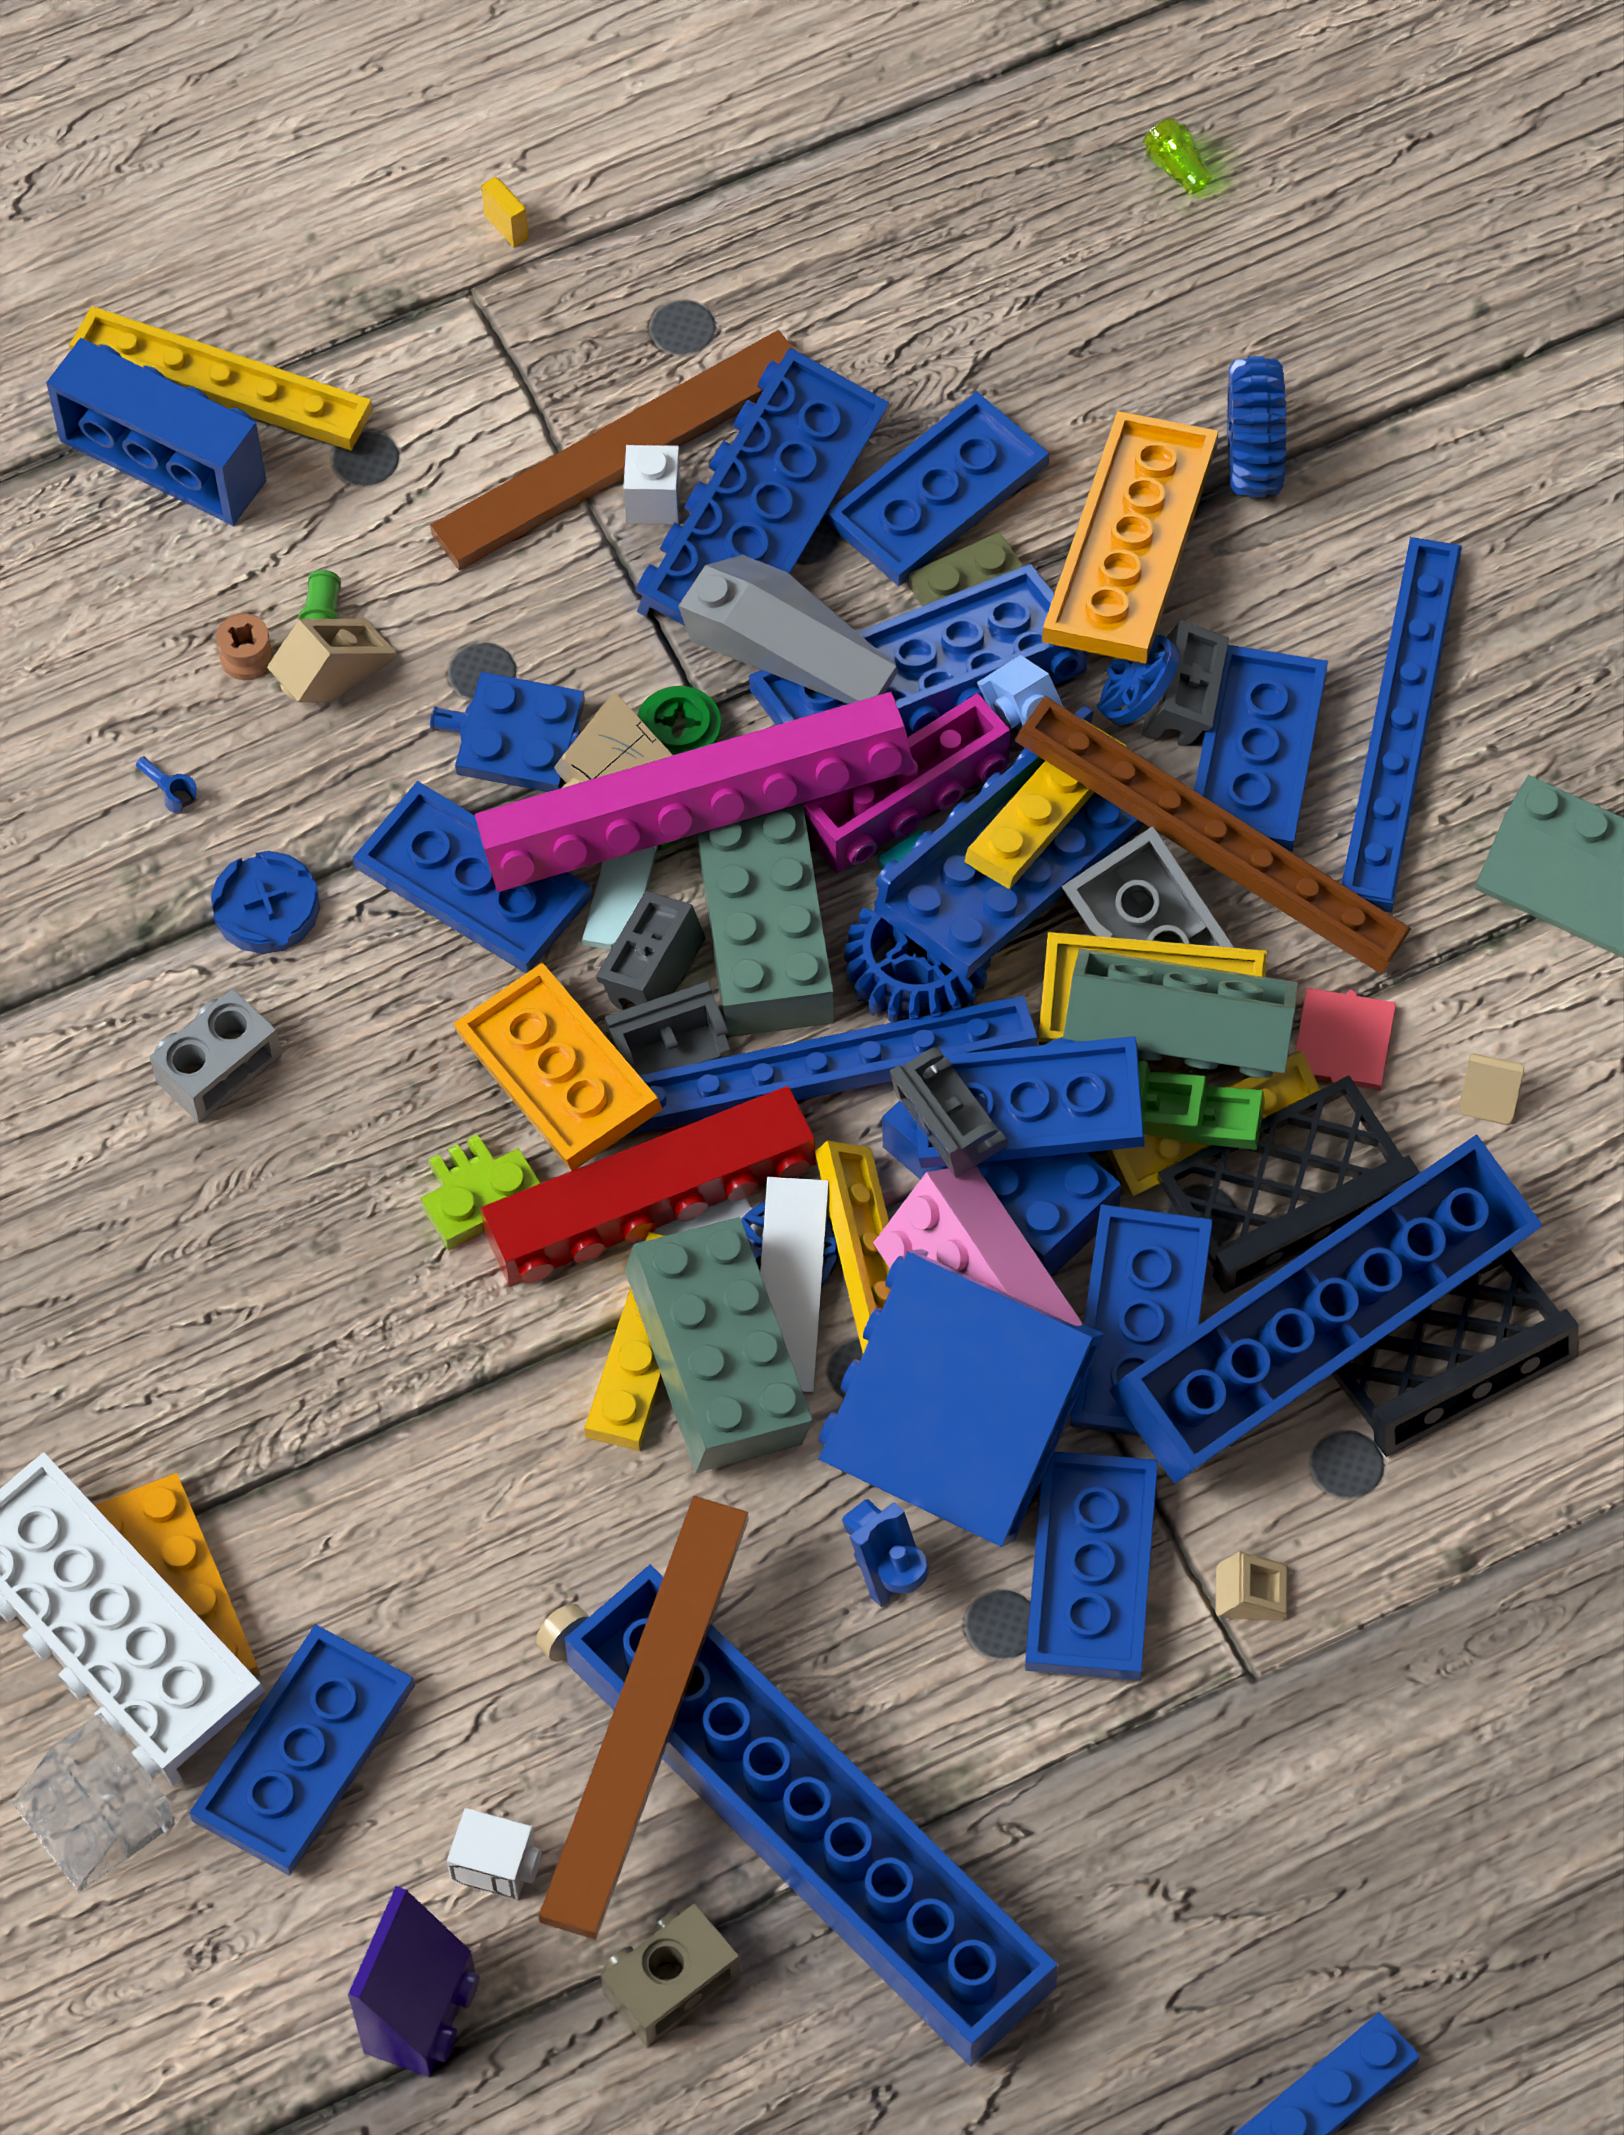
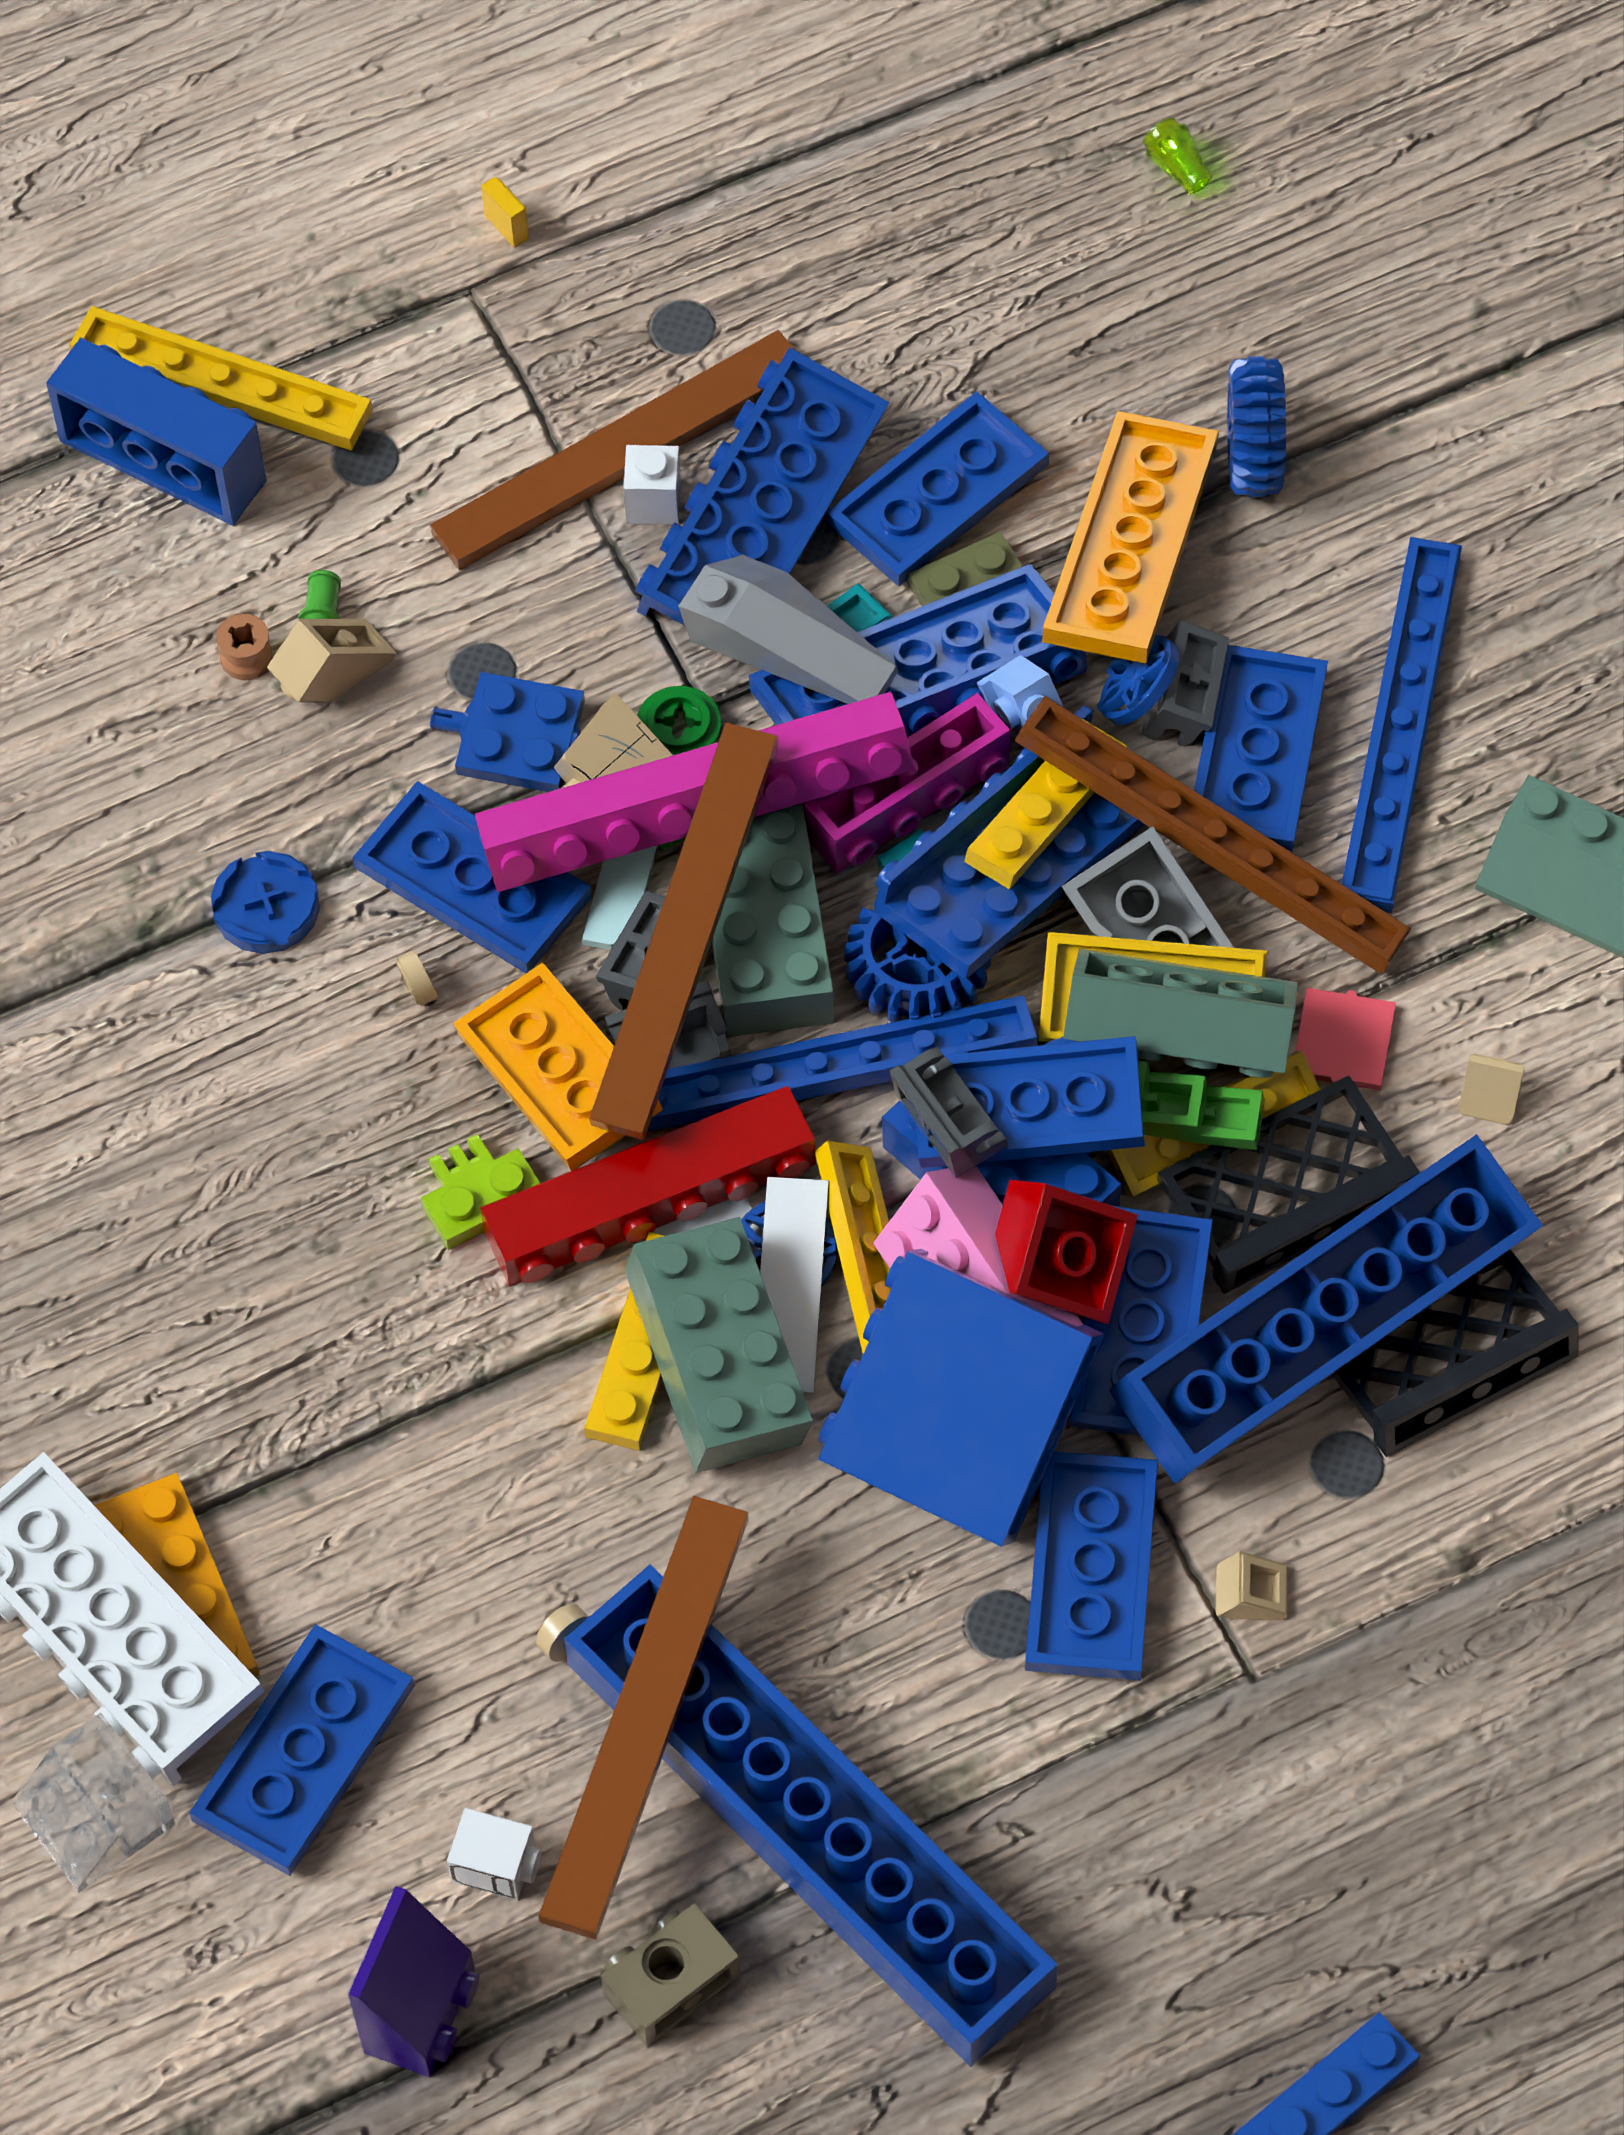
blue hand [136,756,197,813] -> none
light grey brick [150,988,281,1123] -> none
blue hips [842,1499,929,1607] -> none
none -> tan tile [395,949,438,1006]
none -> dark orange tile [589,722,779,1140]
none -> teal tile [827,583,893,632]
none -> red slope [995,1180,1138,1324]

